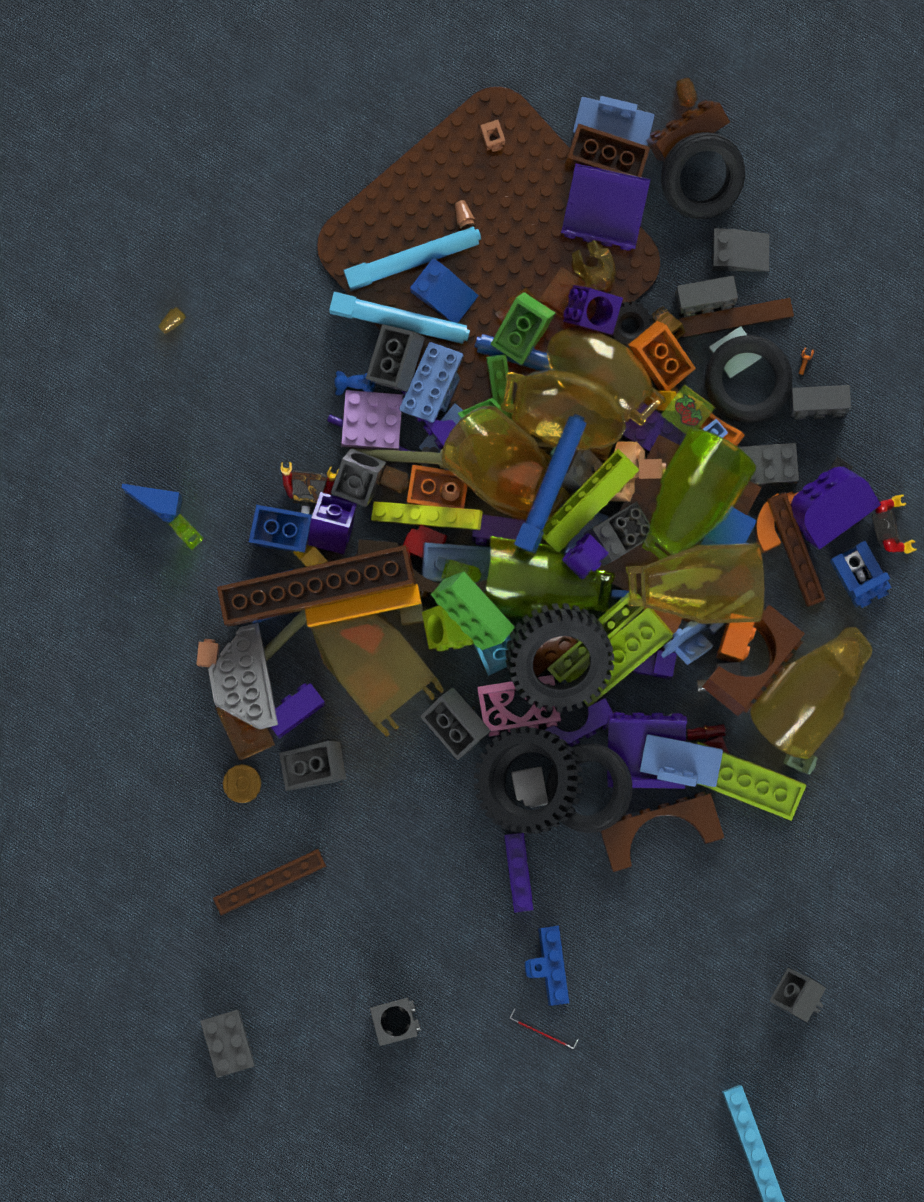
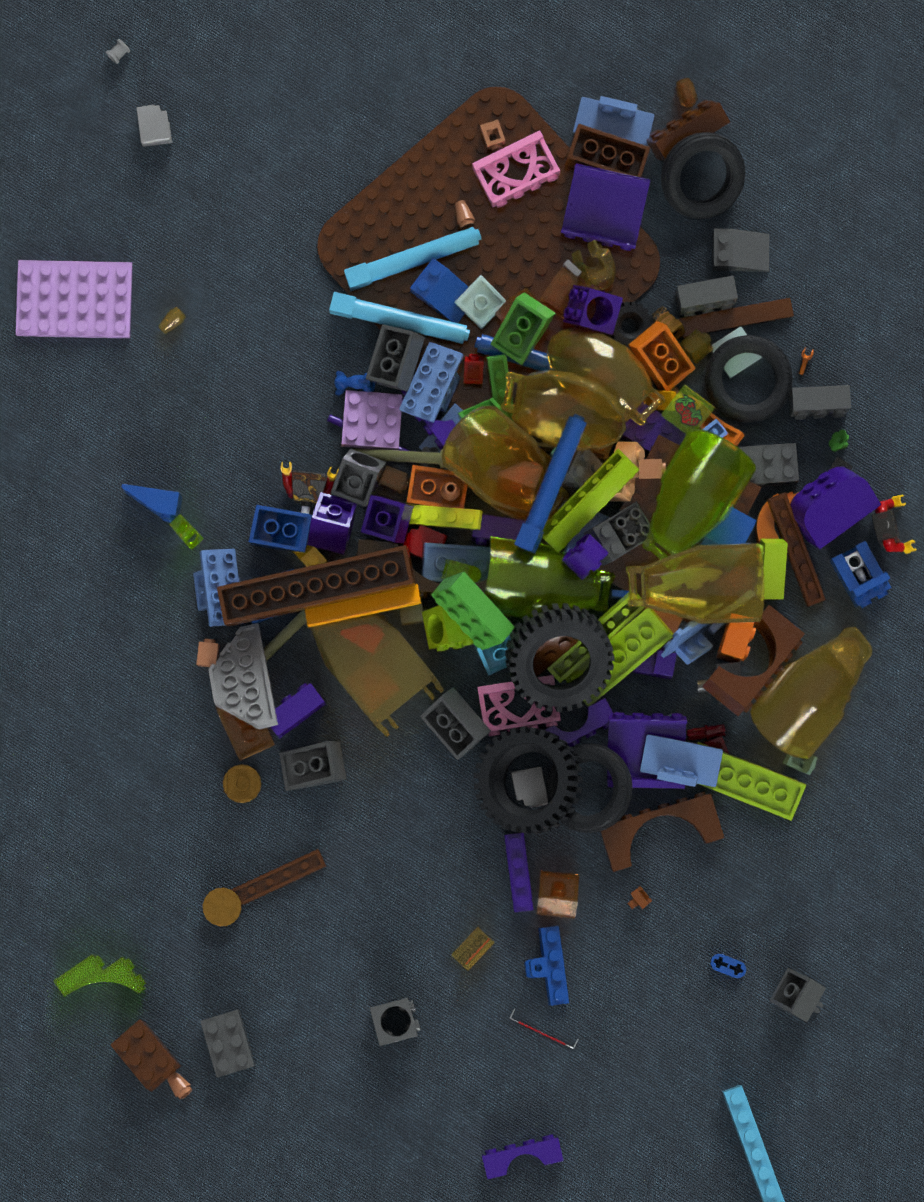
none -> lavender plate [16,260,133,338]
none -> clear neon green arch [54,954,146,997]
none -> light grey bush [105,39,130,64]
none -> reddish brown brick [111,1019,181,1092]
none -> light grey piece [136,105,172,147]
none -> nougat cone [167,1071,192,1100]
none -> medium blue bracket [193,549,244,627]
none -> pearl gold tile [203,888,242,926]
none -> dark purple brick [361,495,414,543]
none -> clear yellow panel [452,927,495,971]
none -> light aqua tile [454,275,507,329]
none -> red bracket [463,354,484,384]
none -> bright pink fence [472,131,560,208]
none -> dark purple arch [482,1134,564,1180]
none -> clear orange slope [537,871,579,918]
none -> light grey tile [562,260,582,281]
none -> dark orange tile [627,886,652,909]
none -> clear yellow brick [680,329,713,364]
none -> blue beam [710,954,746,978]
none -> lime brick [754,539,788,599]
none -> bright green plant [829,429,849,452]

